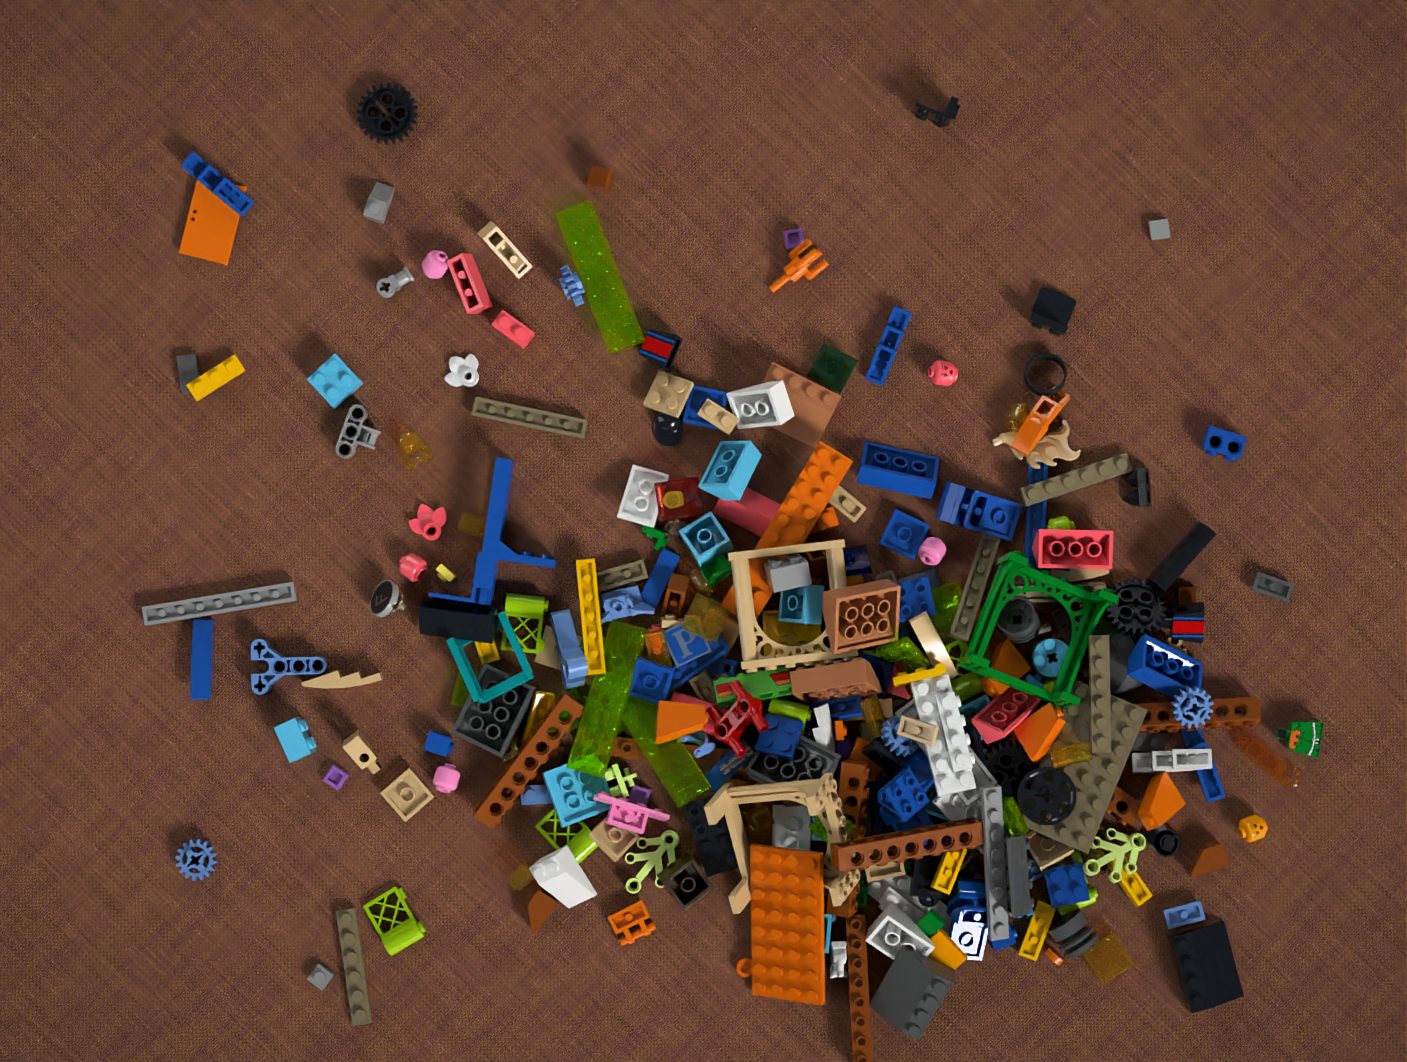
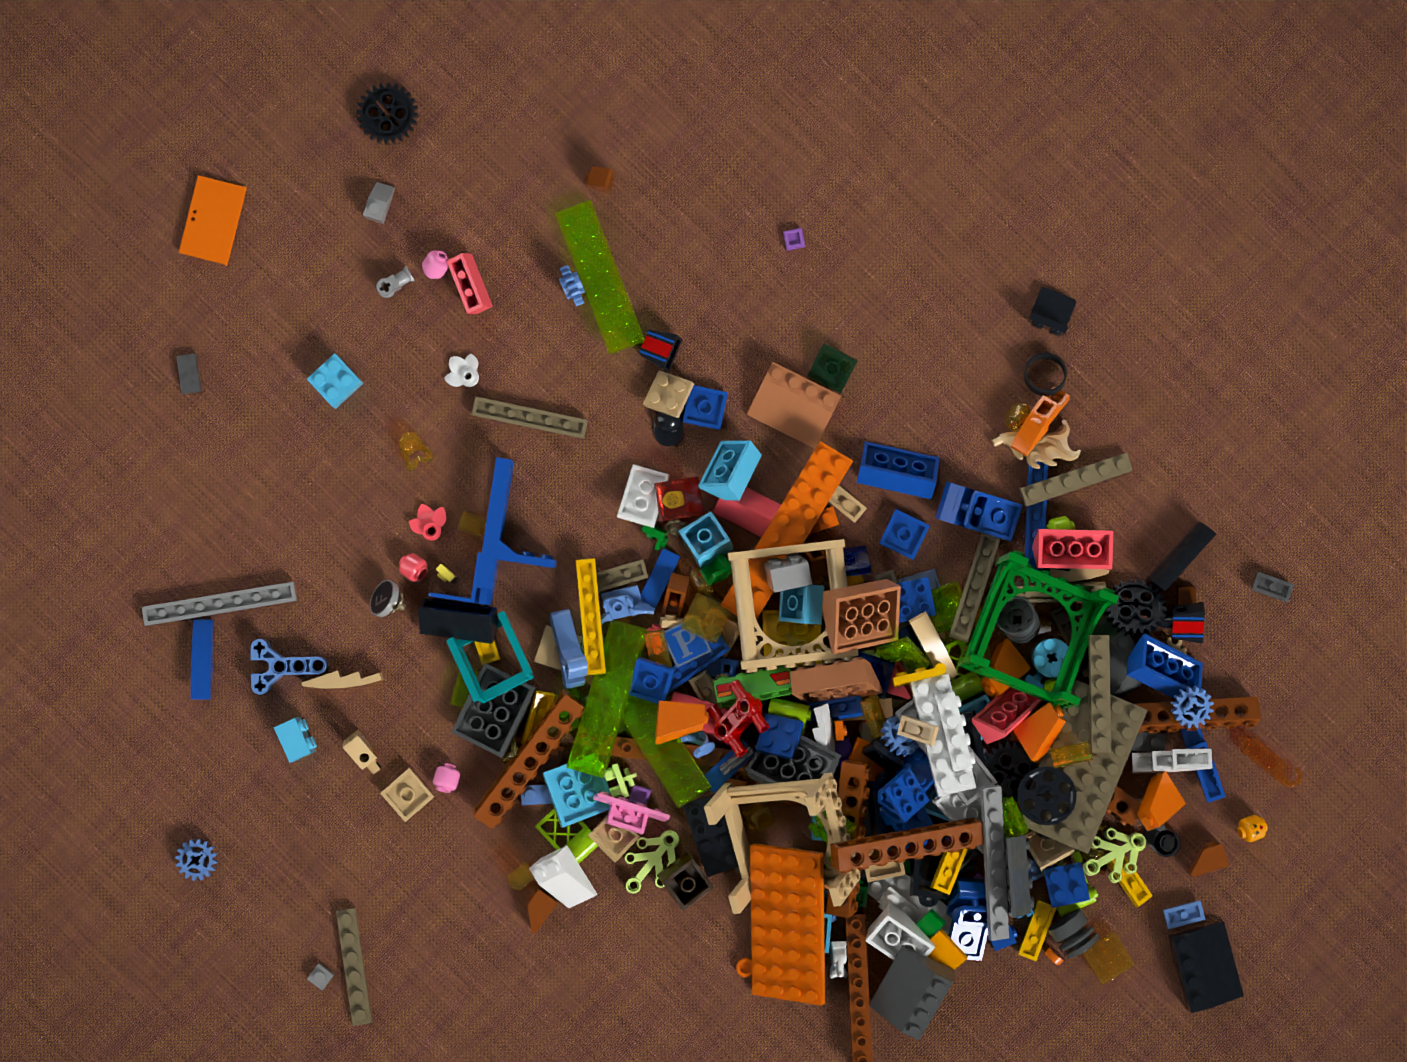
blue slope [180,151,255,217] -> none
yellow plate [186,354,245,402] -> none
medium lavender tile [323,764,350,791] -> none
light grey piece [335,404,381,459] -> none
lime piece [363,886,426,956] -> none
blue brick [423,730,455,757] -> none
tan slope [477,221,533,279] -> none
coral brick [492,310,535,349] -> none
lime piece [501,593,549,654] -> none
orange plate [607,899,657,946] -> none
tan plate [697,398,740,435] -> none
white slope [726,380,795,429] -> none
orange plant [769,238,829,293] -> none
white tile [772,805,811,851] -> none
blue slope [865,305,912,386] -> none
black bracket [913,96,960,128] -> none
bright pink head [918,537,946,565] -> none
coral head [928,360,958,386] -> none
black tile [1122,468,1152,507] -> none
light grey tile [1148,219,1171,241] -> none
blue brick [1200,426,1247,462] -> none
green torso [1275,721,1324,759] -> none

